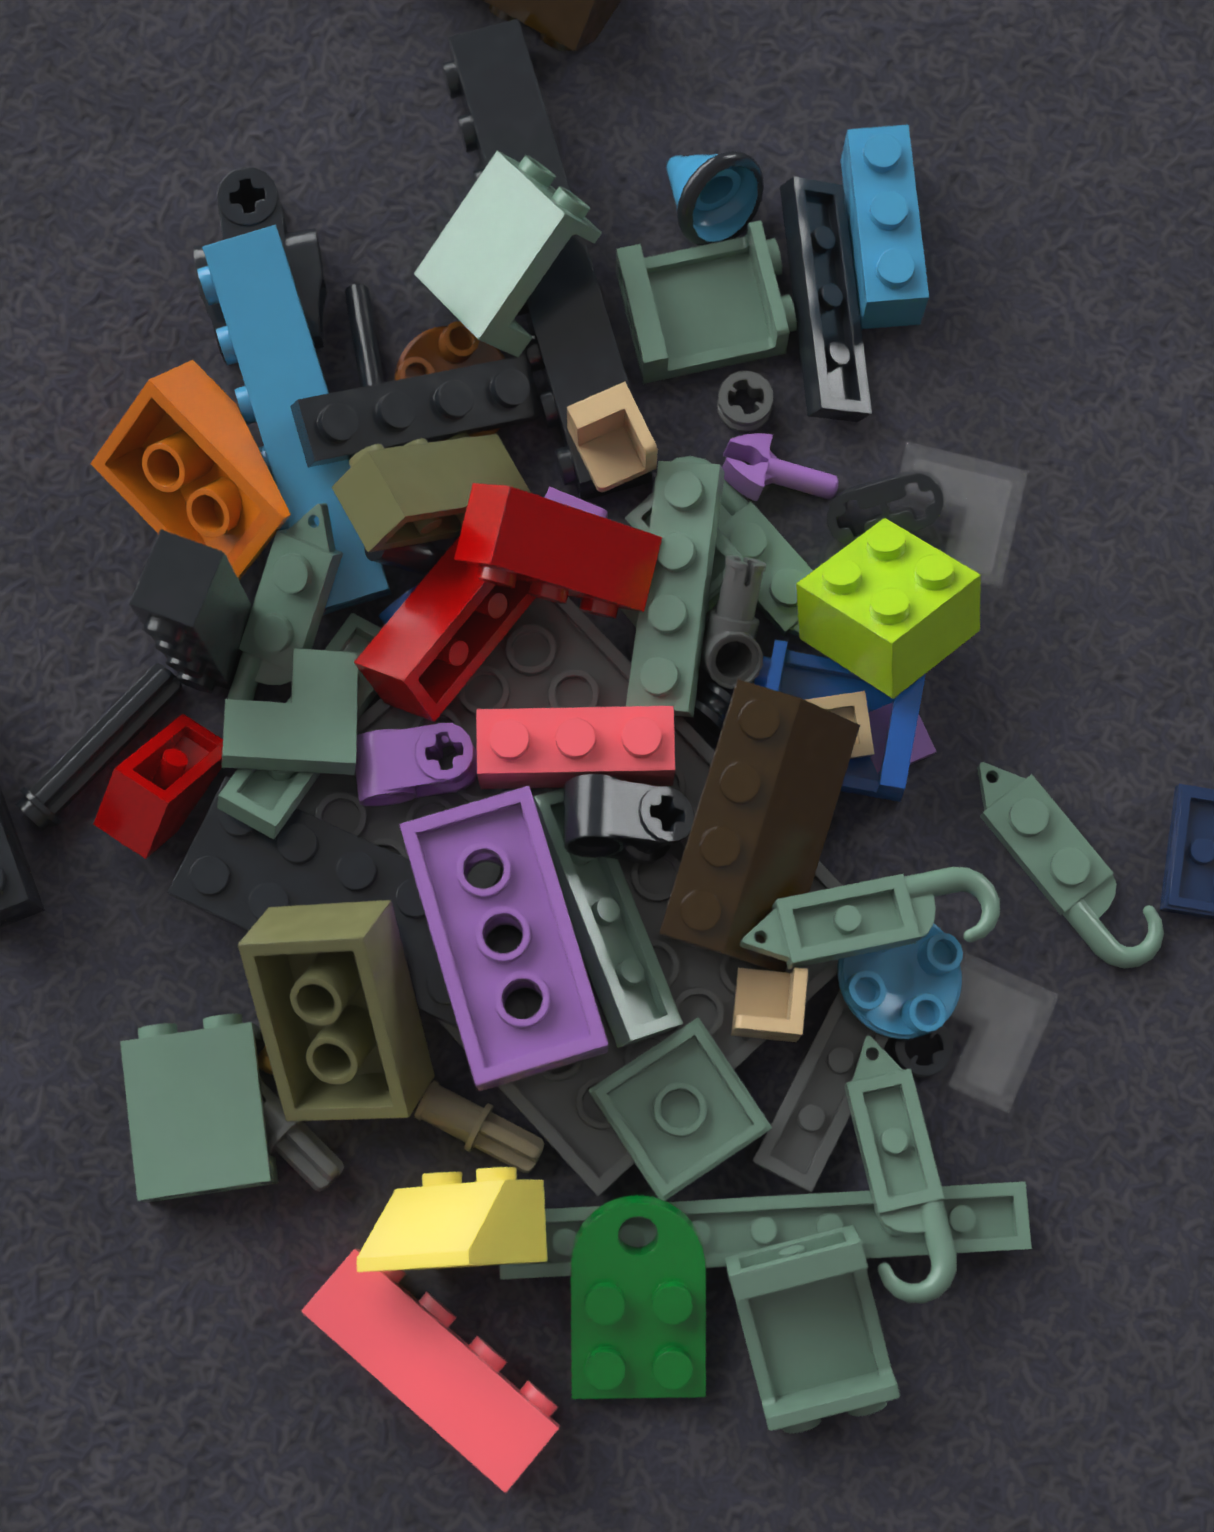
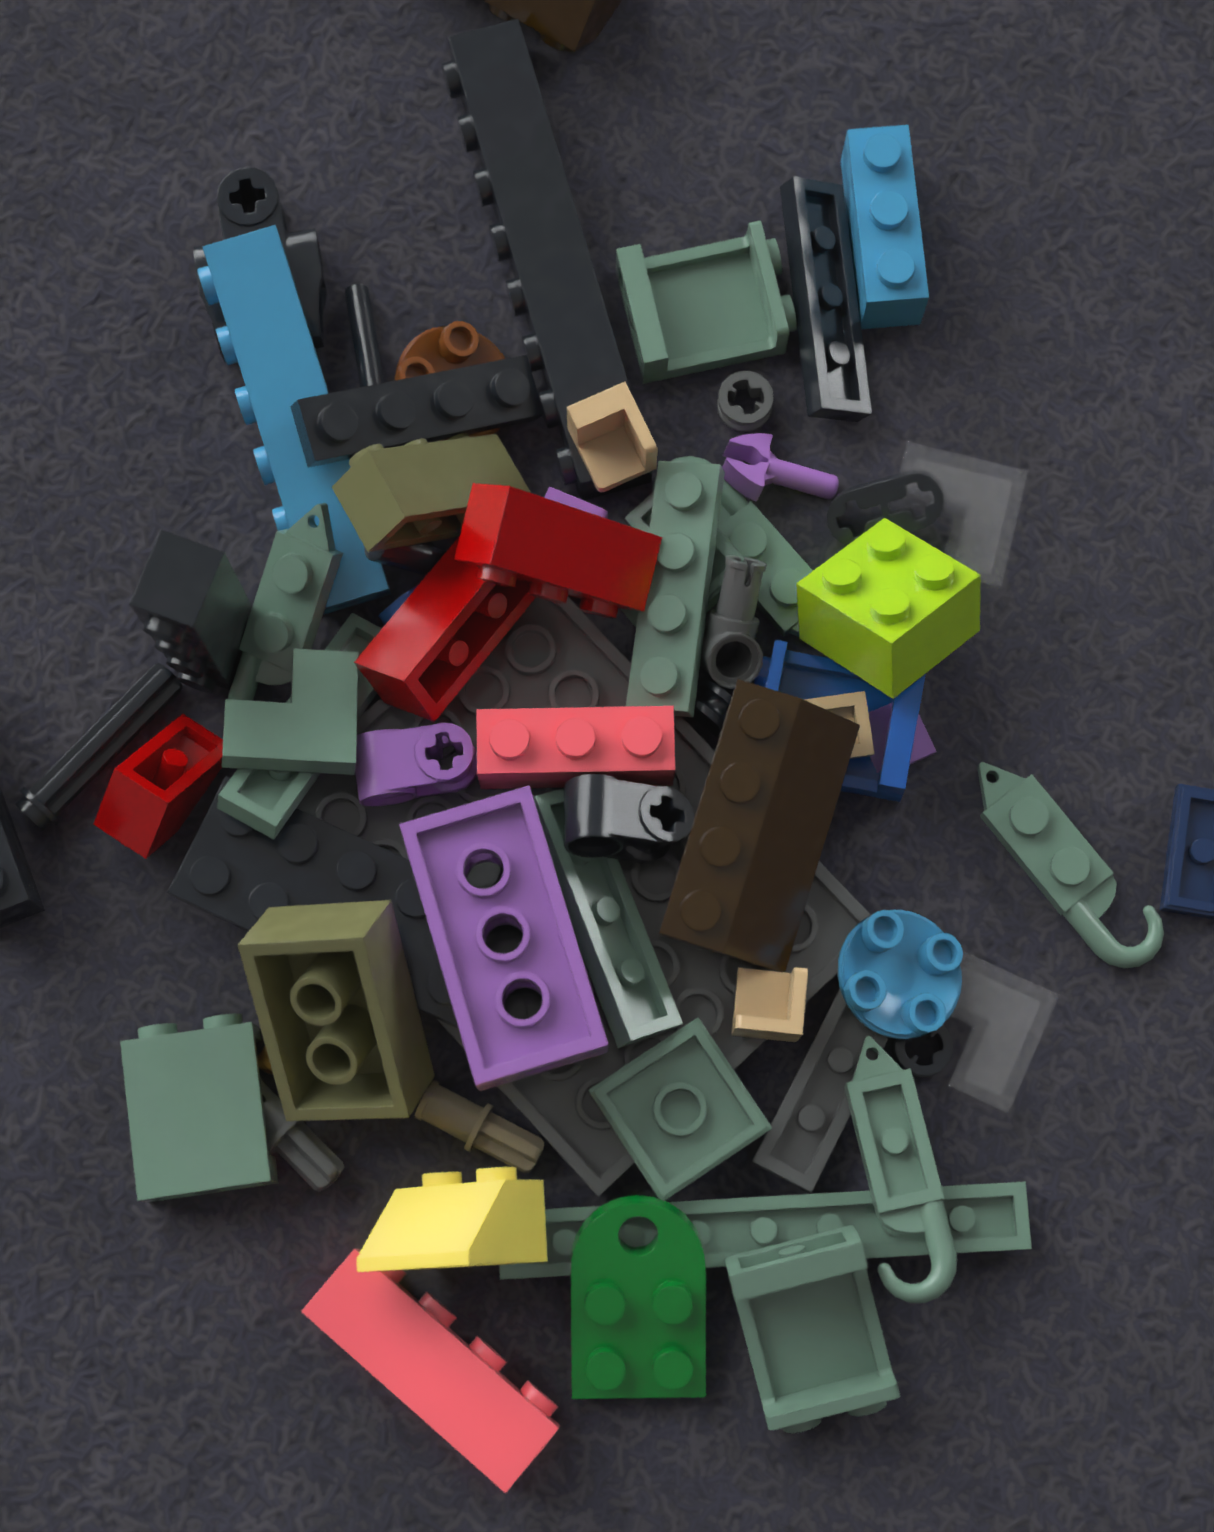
orange slope [90,360,291,580] -> none
panel [414,150,602,357] -> none
dark azure hat [667,151,764,246] -> none
sand green plate [740,867,1000,969] -> none

